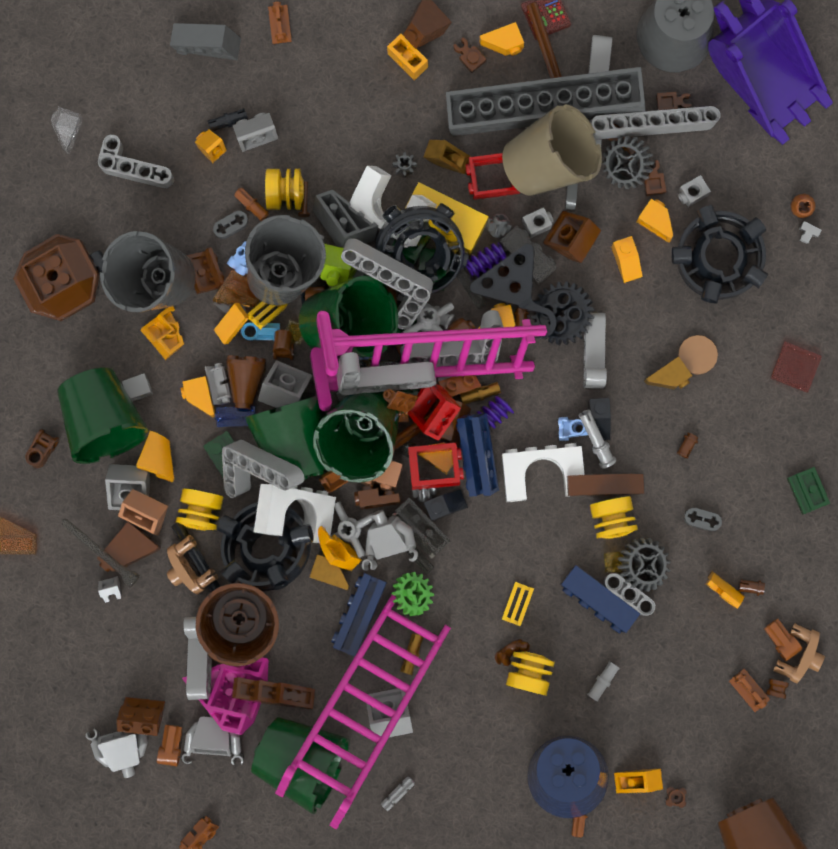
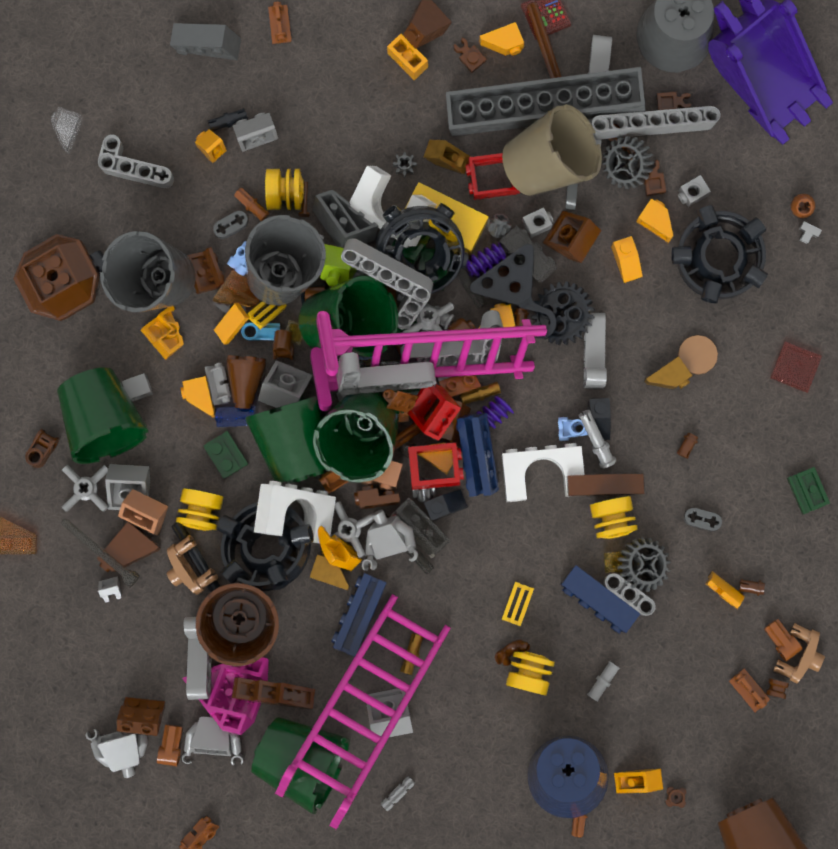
light orange slope [136,430,174,482] -> none
light grey beam [222,440,304,498] -> none
bright green gear [392,572,434,616] -> none
none -> light grey bar [61,465,109,512]

